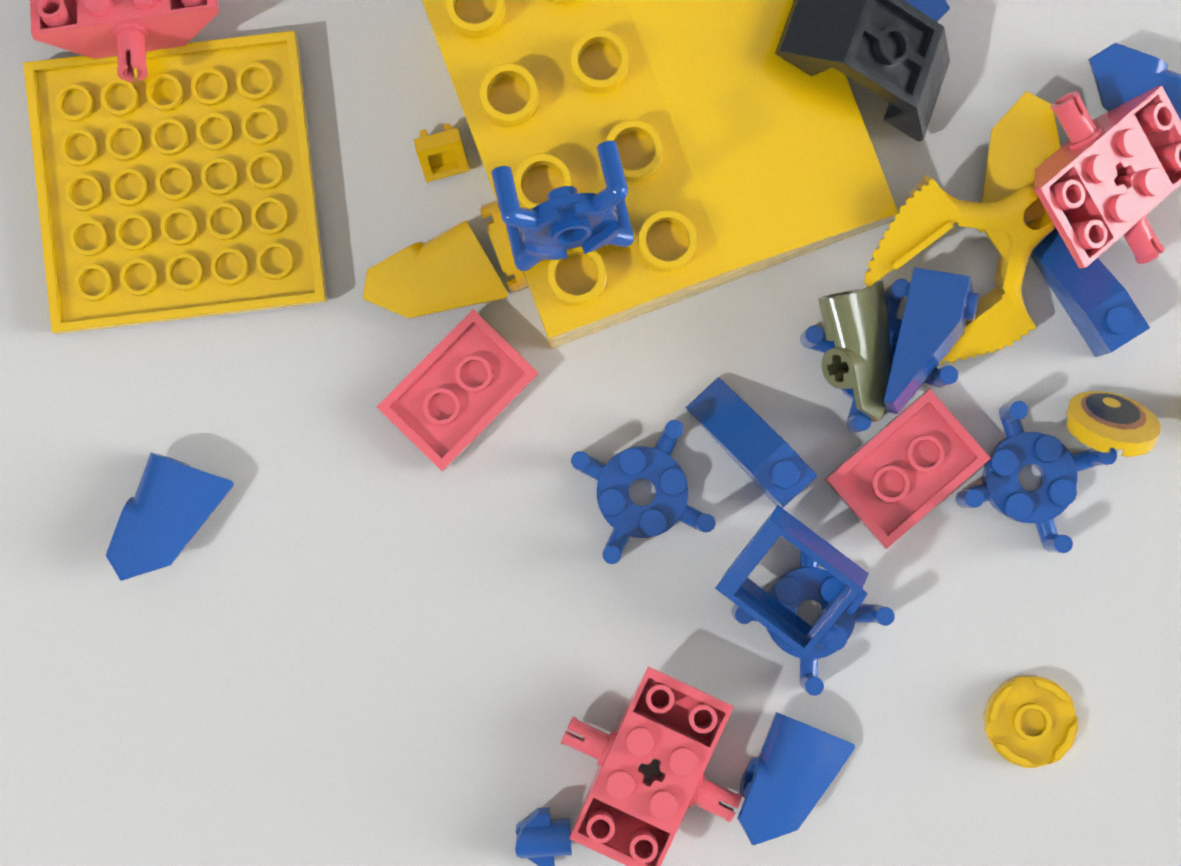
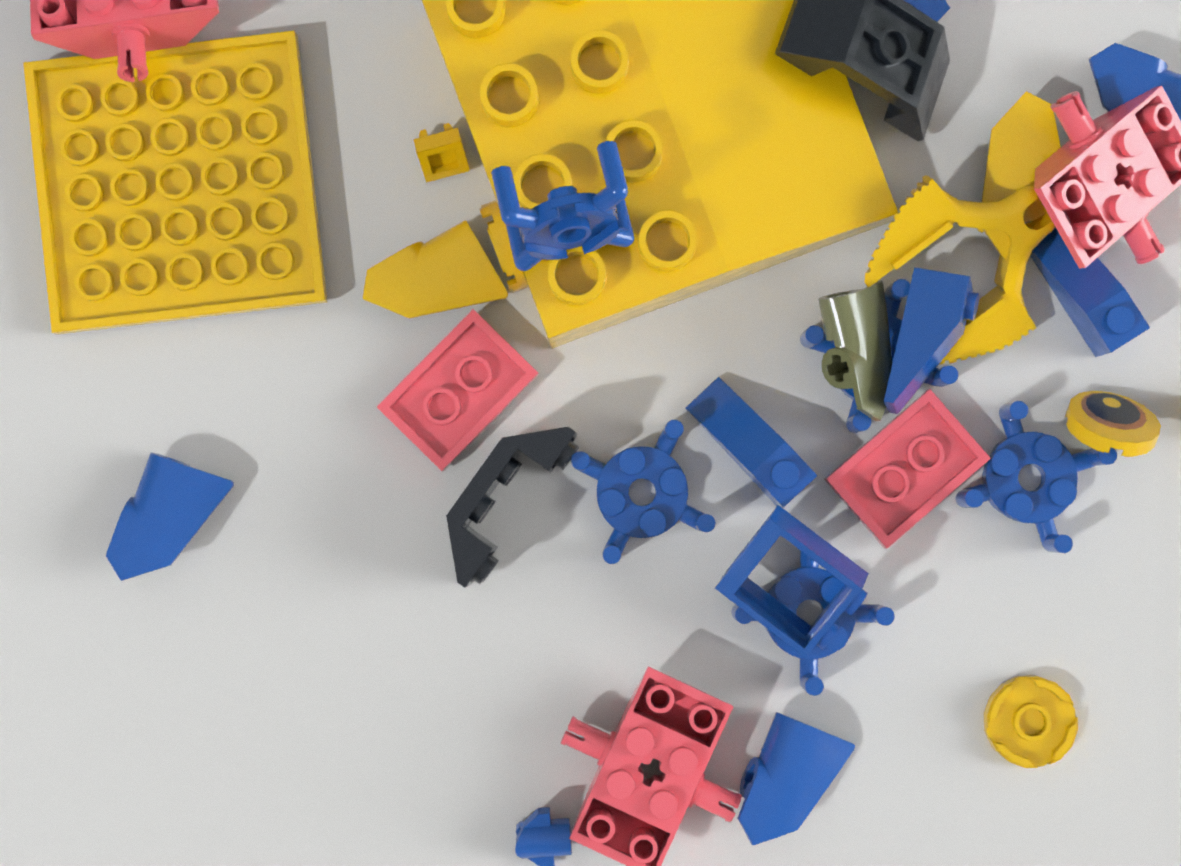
none -> black slope [446,427,579,588]

